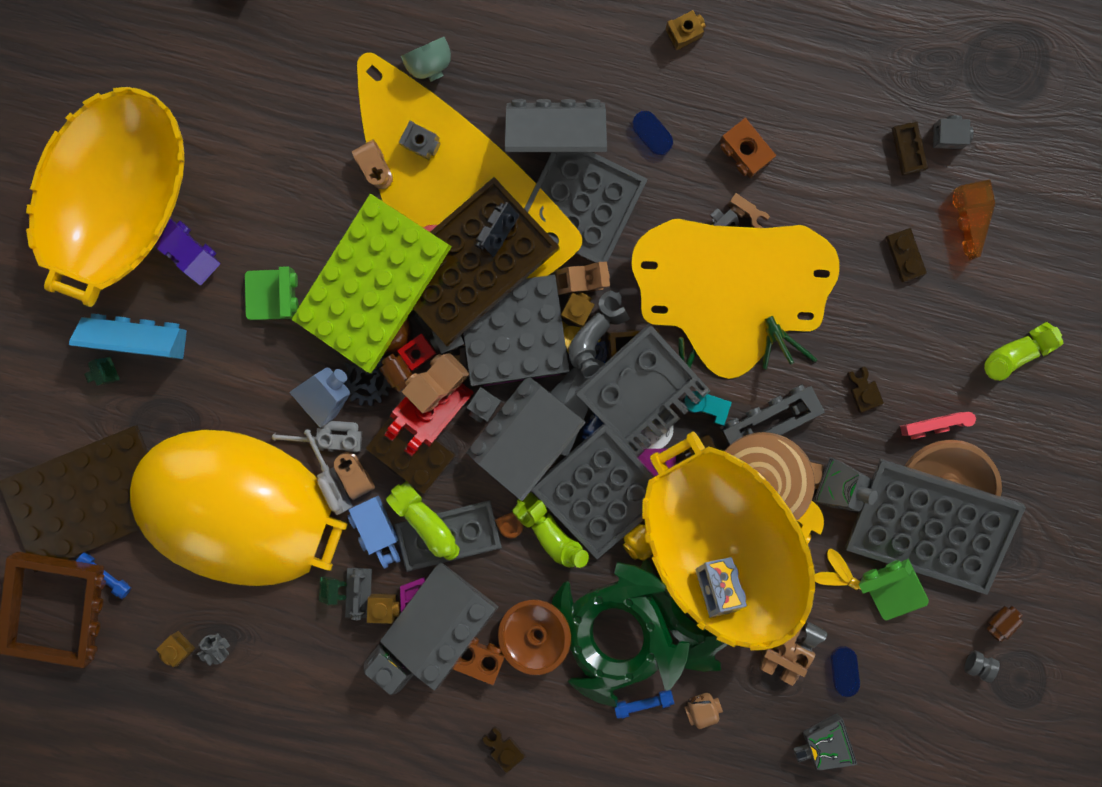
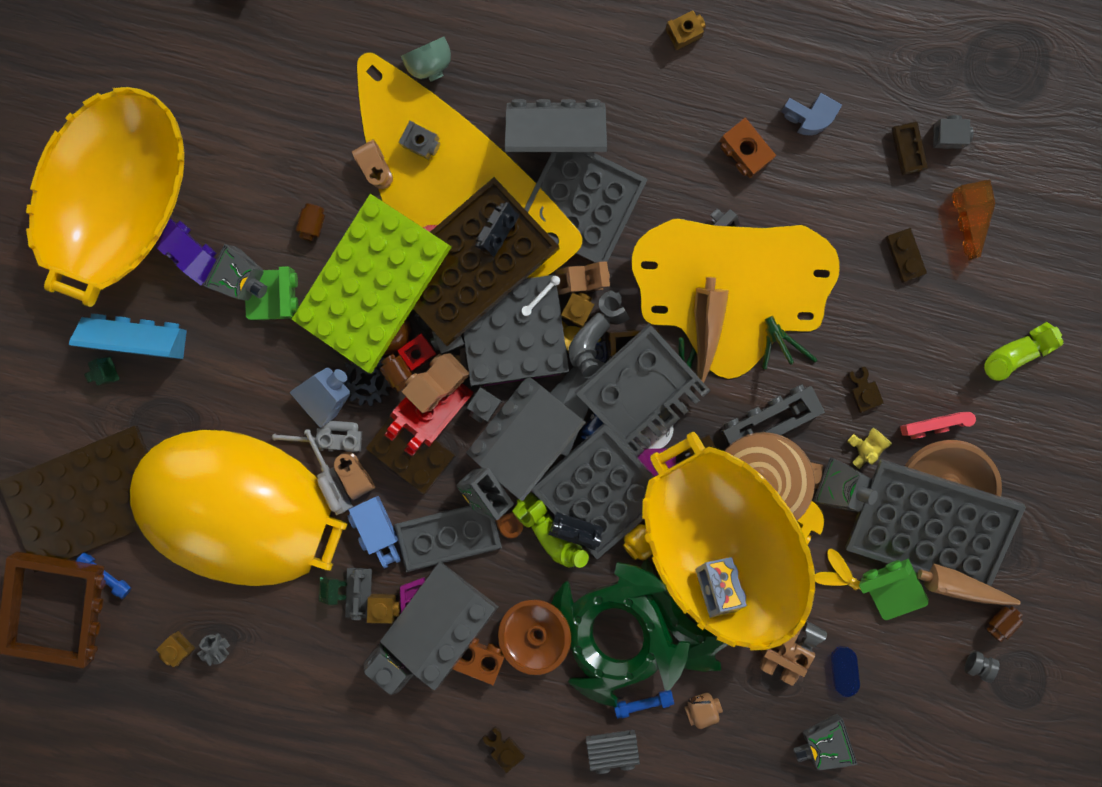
lime piece [386,481,460,561] -> none
clear blue tile [632,111,673,155] -> none
teal leg [683,391,732,426] -> none
medium nougat plate [727,193,770,228] -> none
none -> dark grey torso [204,244,267,301]
none -> reddish brown brick [295,203,325,242]
none -> dark grey torso [456,468,514,520]
none -> white hinge [522,276,560,316]
none -> black hinge [548,512,604,550]
none -> dark grey brick [586,730,640,774]
none -> medium nougat piece [694,277,729,383]
none -> sand blue brick [781,93,842,135]
none -> light yellow piece [848,428,892,469]
none -> medium nougat piece [917,563,1020,605]

